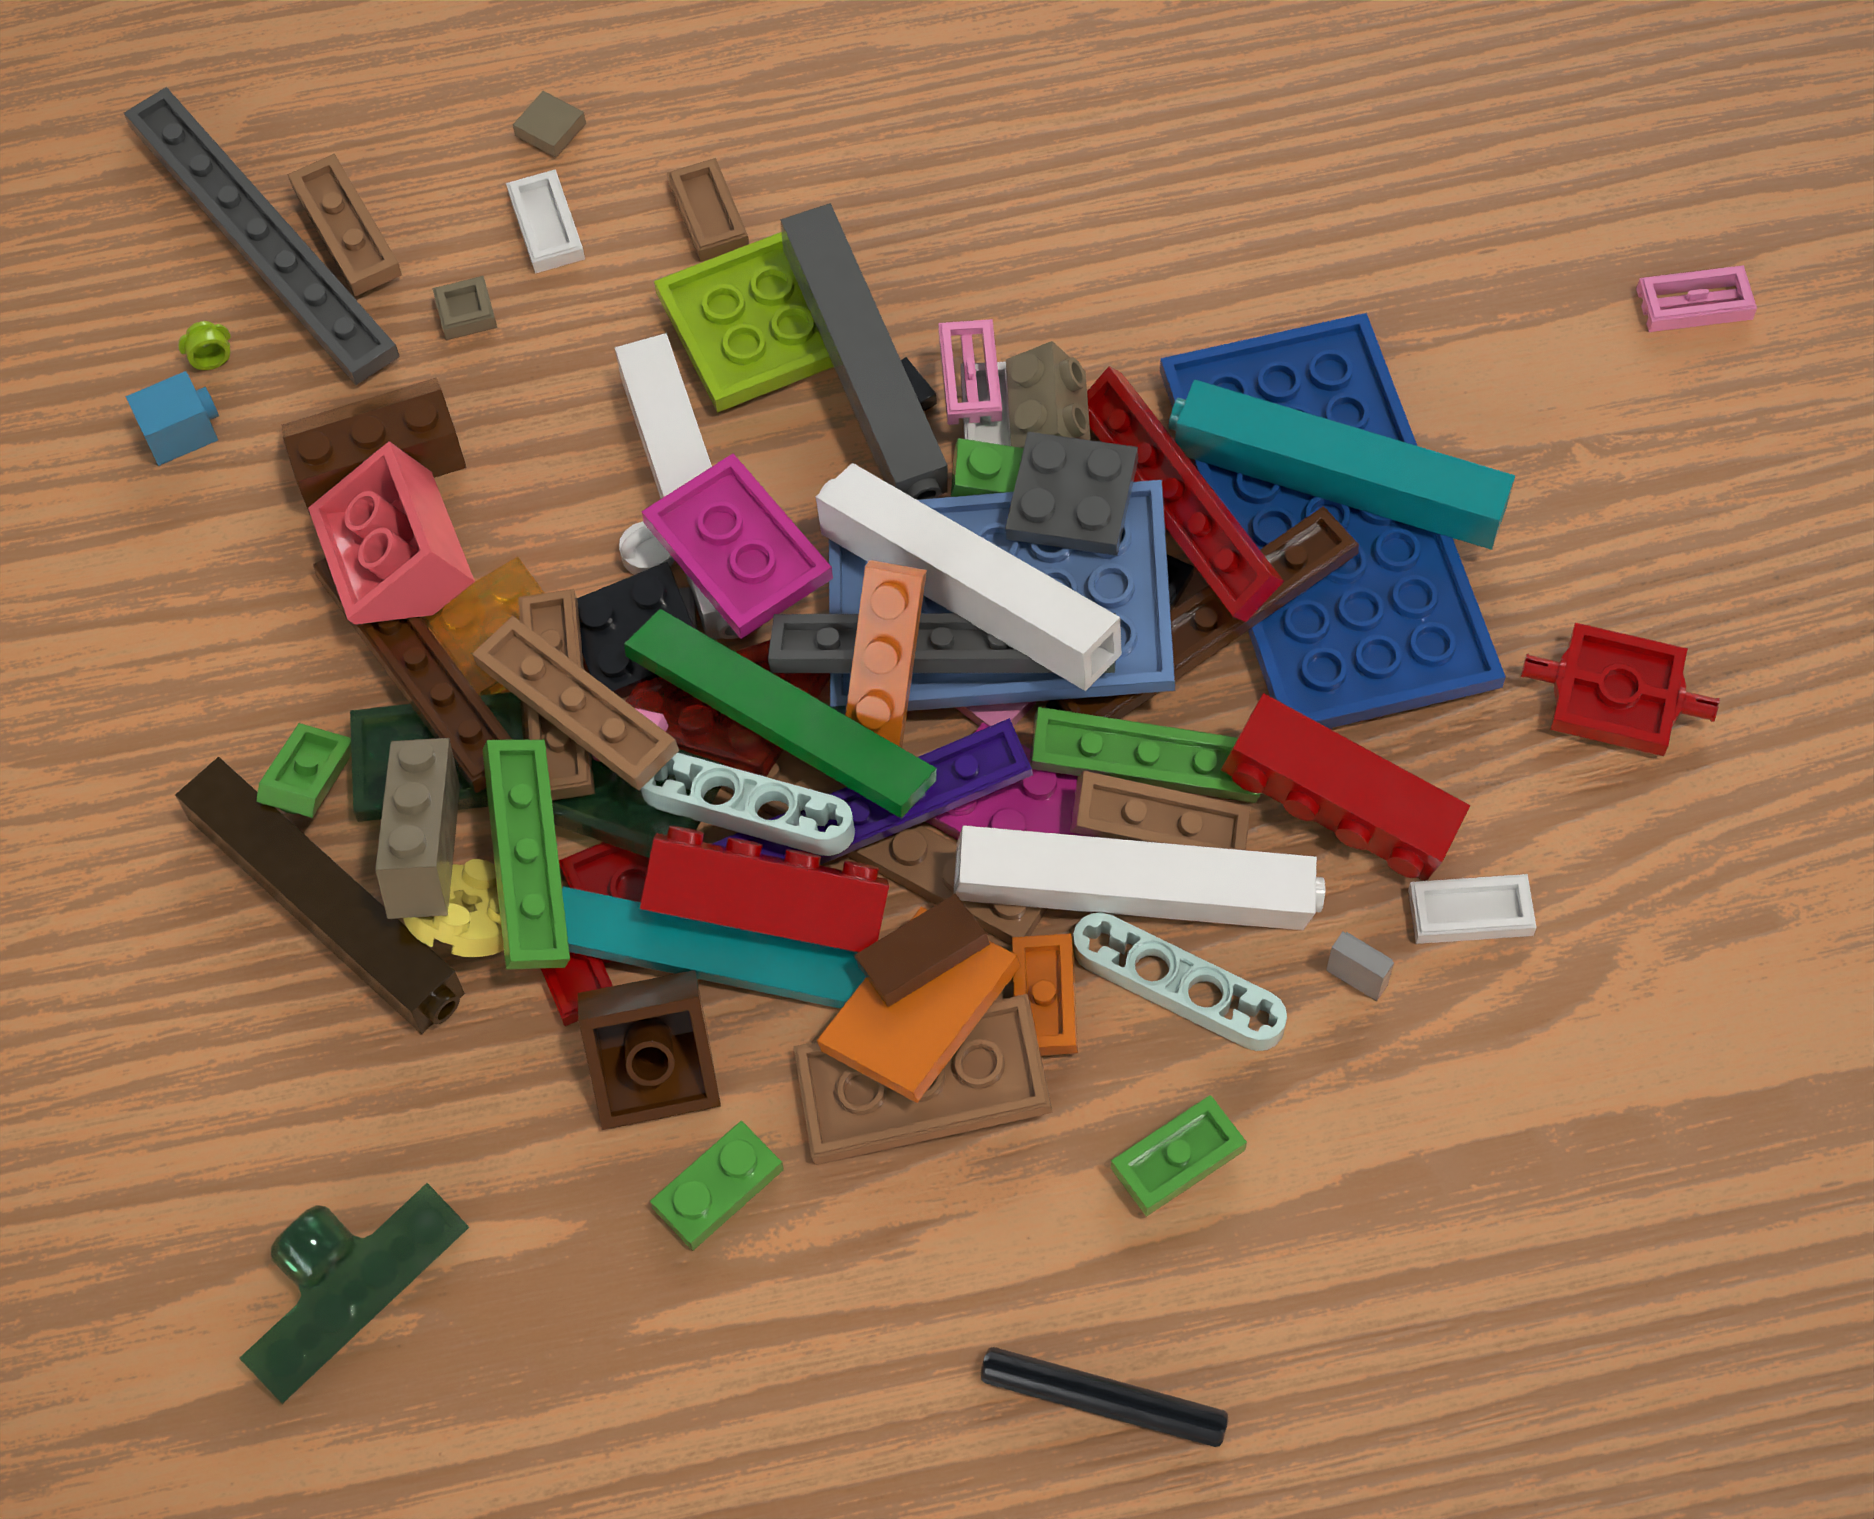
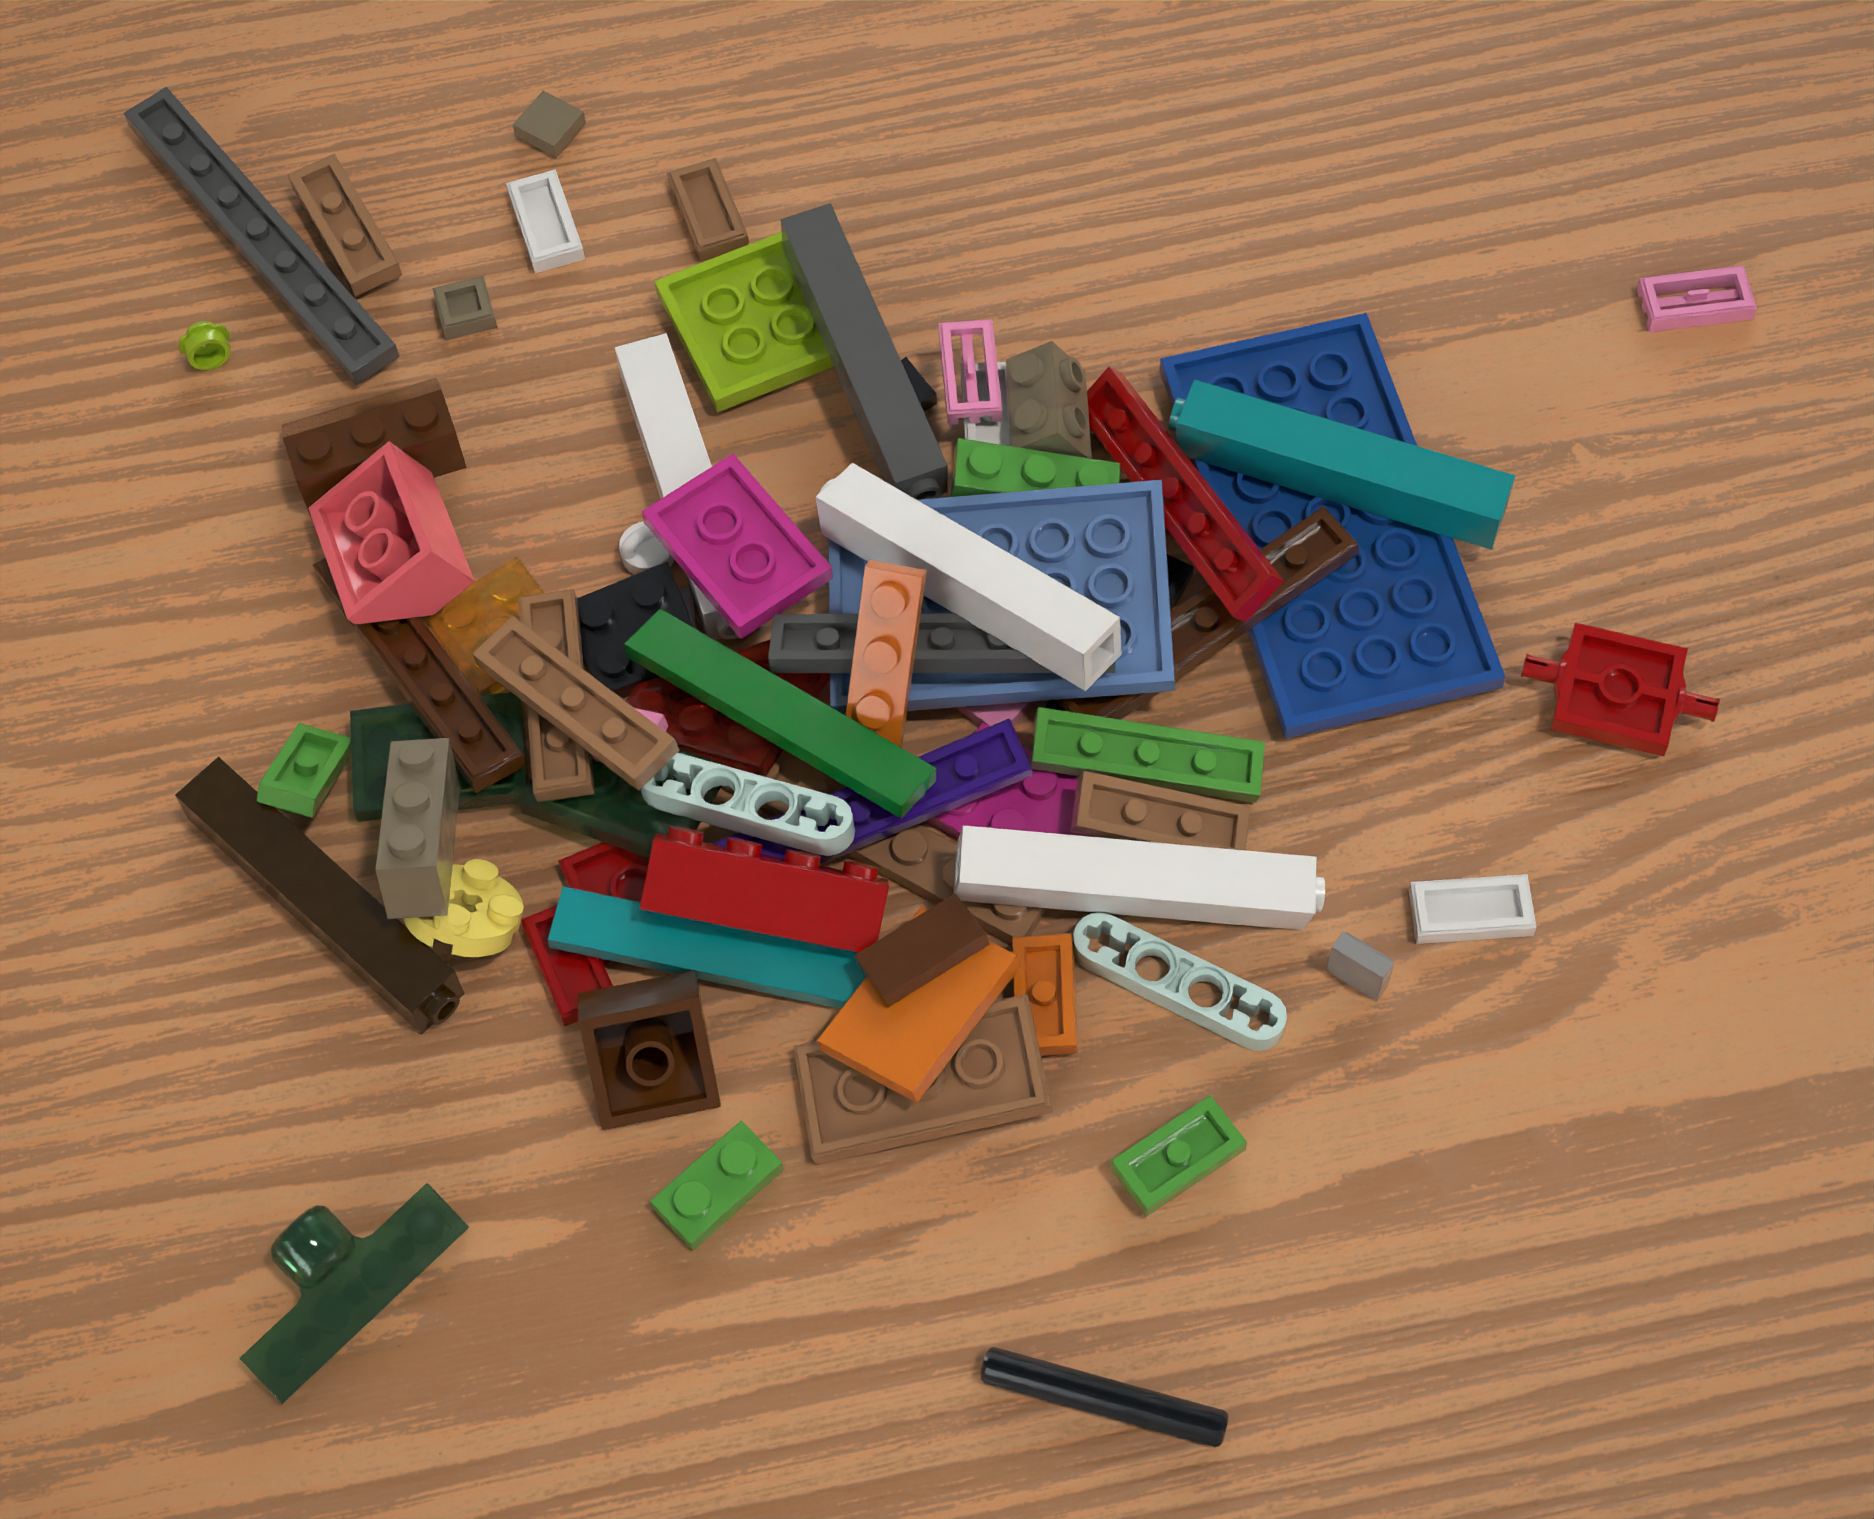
dark azure brick [125,371,219,466] -> none
bright green plate [483,739,570,970] -> none
dark grey plate [1005,432,1138,556] -> none
red brick [1221,693,1471,881] -> none

